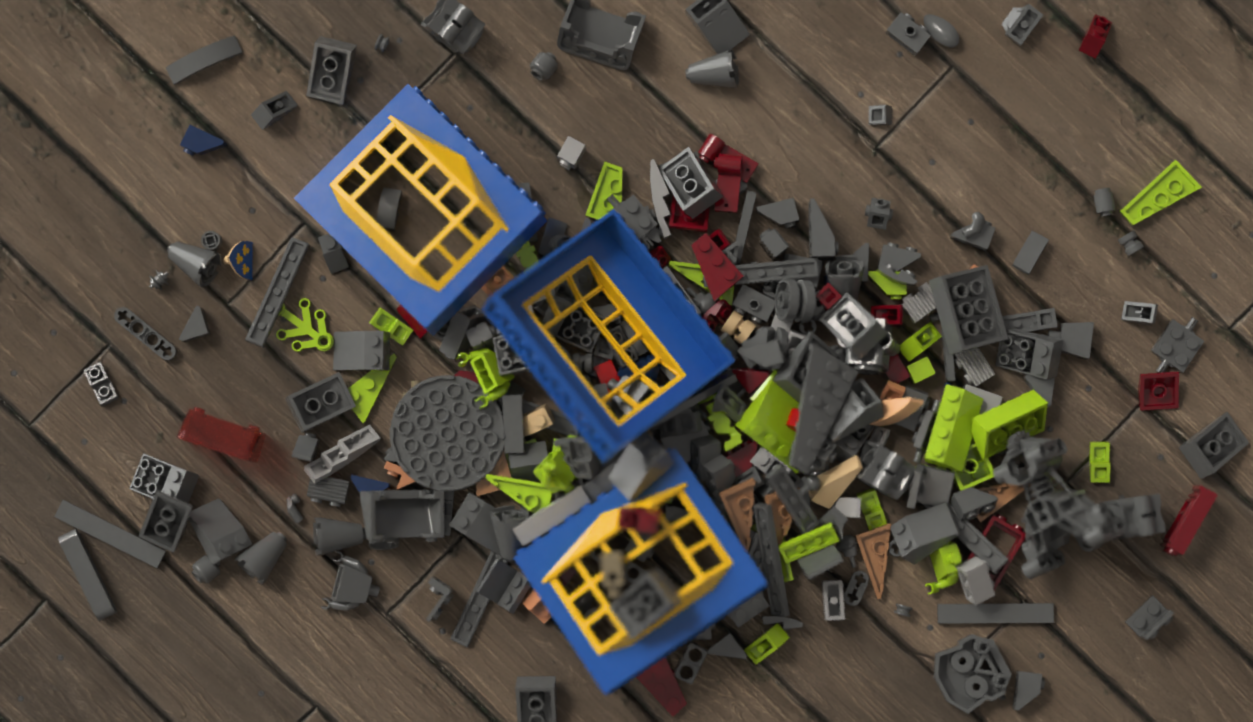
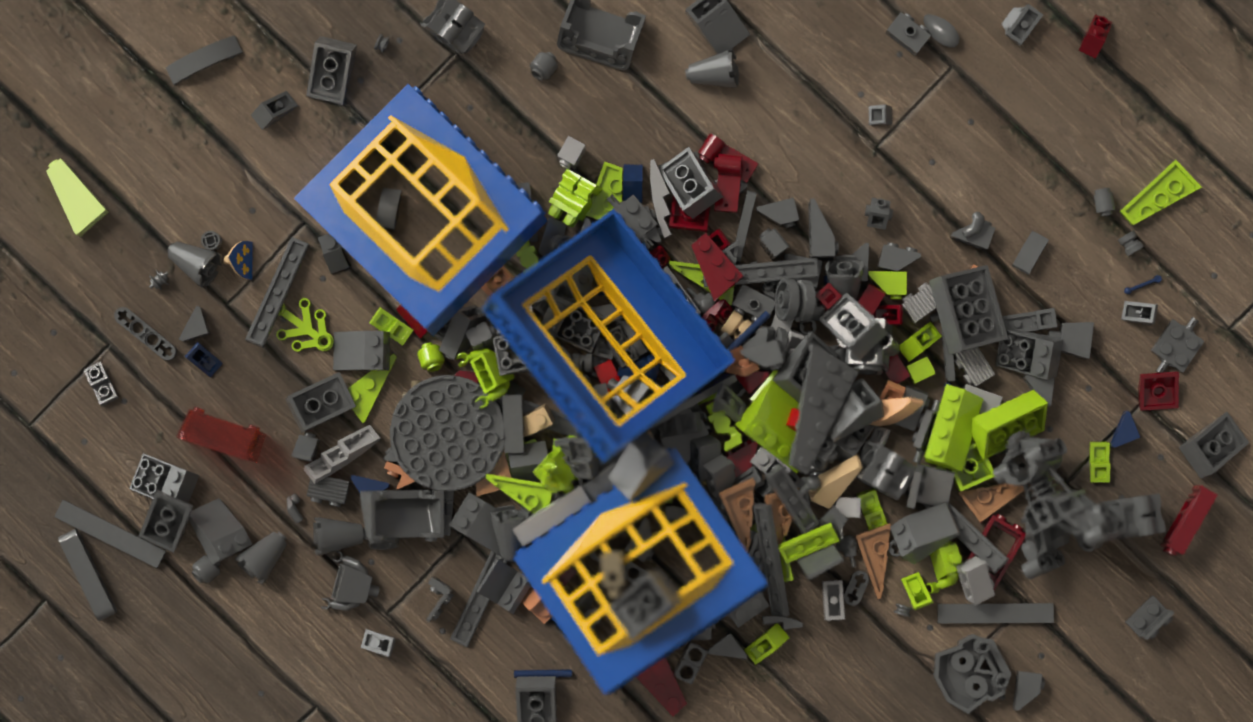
dark blue slope [180,125,227,156] -> none
dark red slope [617,507,662,534] -> none
dark grey slope [876,263,917,286] -> none
dark grey slope [950,487,998,521] -> none
none -> yellowish green slope [46,158,109,237]
none -> dark blue slope [185,342,223,378]
none -> slope [361,629,396,657]
none -> lime head [417,342,445,372]
none -> dark blue bar [514,669,572,678]
none -> lime hips [548,169,603,228]
none -> dark blue slope [623,164,643,203]
none -> nougat slope [724,346,759,376]
none -> dark blue bar [726,311,771,351]
none -> dark red slope [858,283,886,316]
none -> lime slope [901,572,933,610]
none -> dark blue slope [1110,411,1140,448]
none -> dark blue hinge [1124,275,1162,295]

